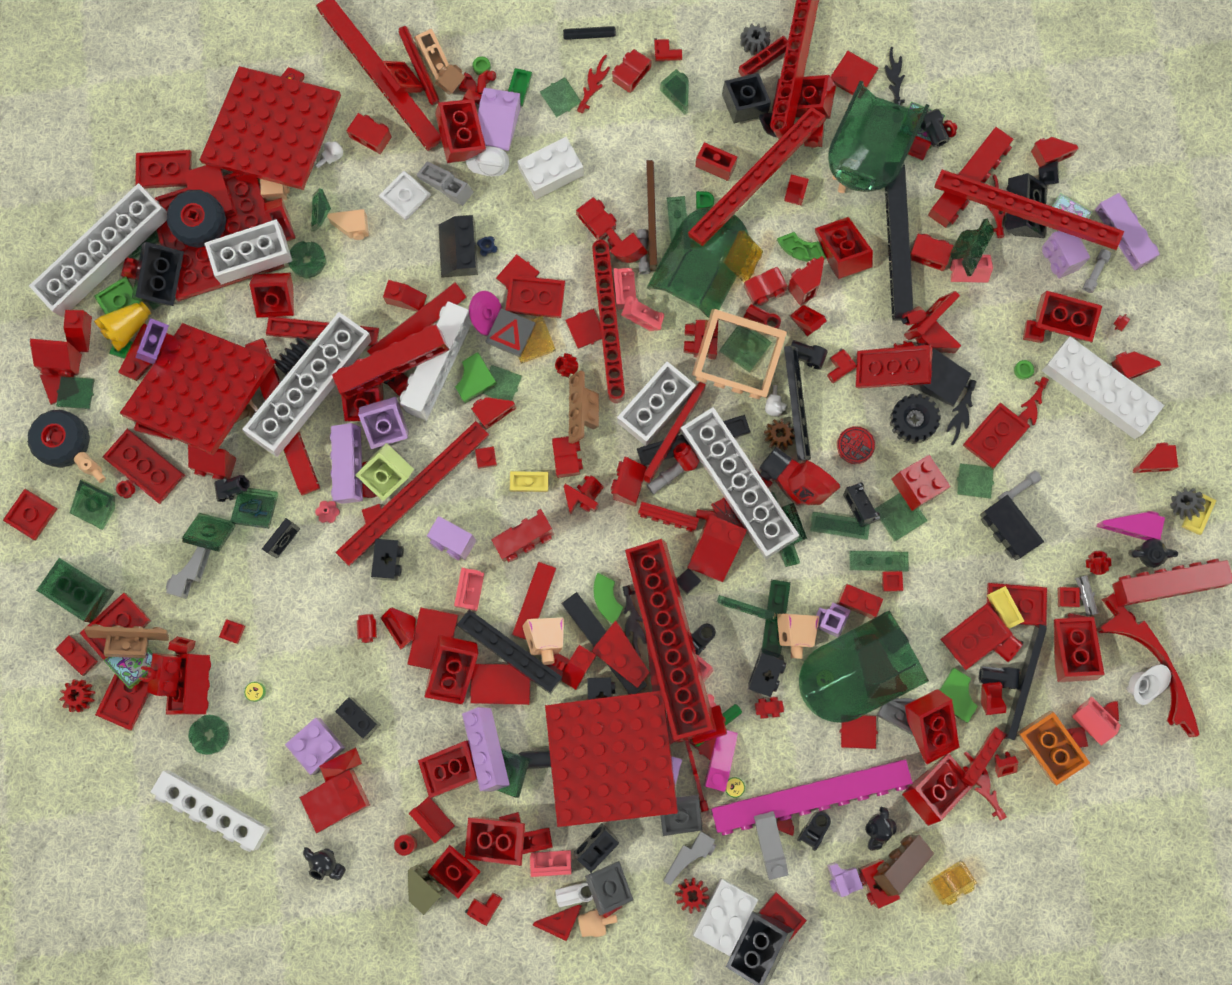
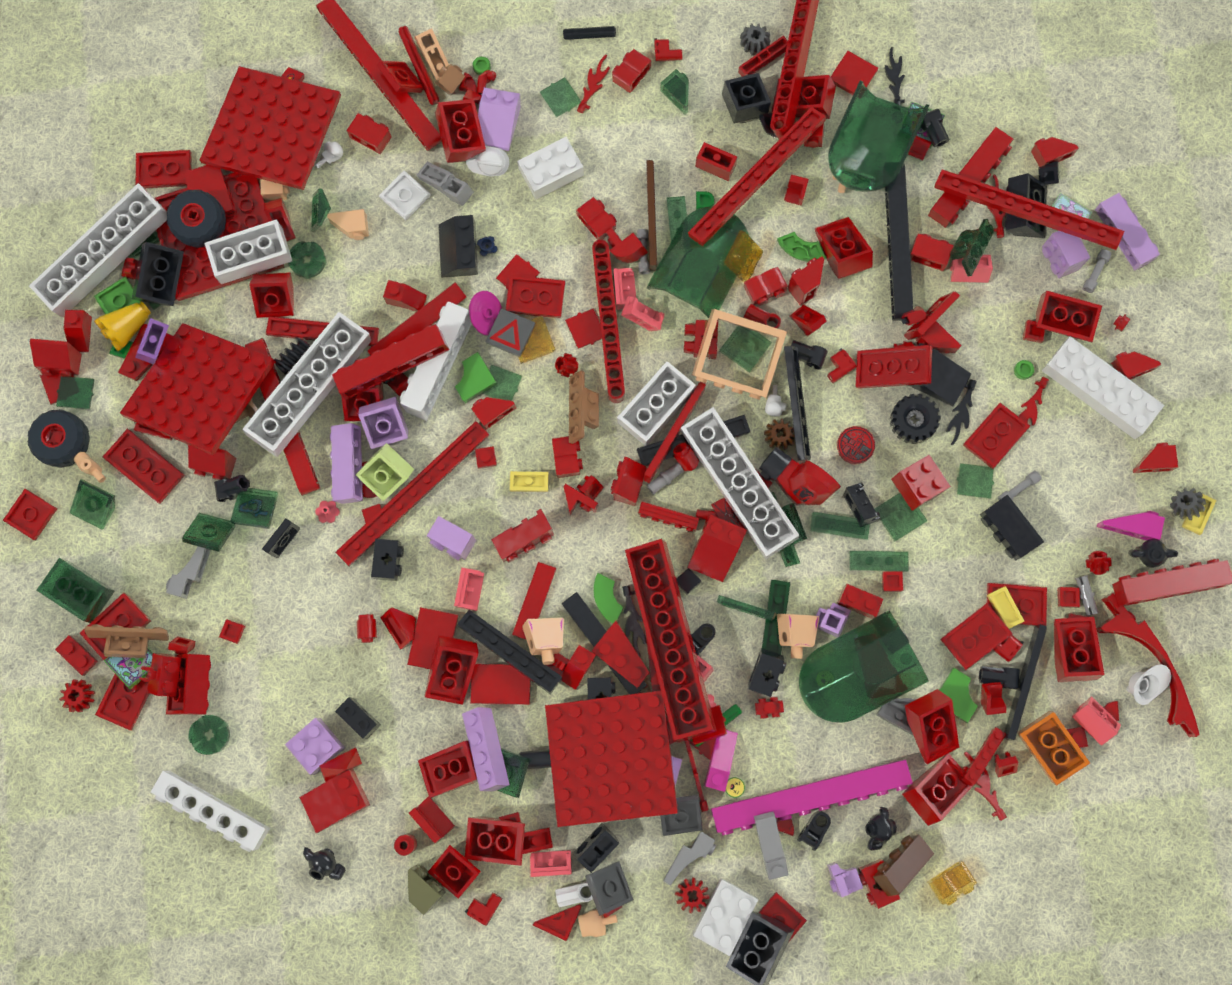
red plate [116,480,136,499] -> none
light yellow tile [244,682,266,702] -> none
green tile [508,68,532,107] -> none
red piece [839,714,878,749] -> none
red plate [942,120,958,138] -> none

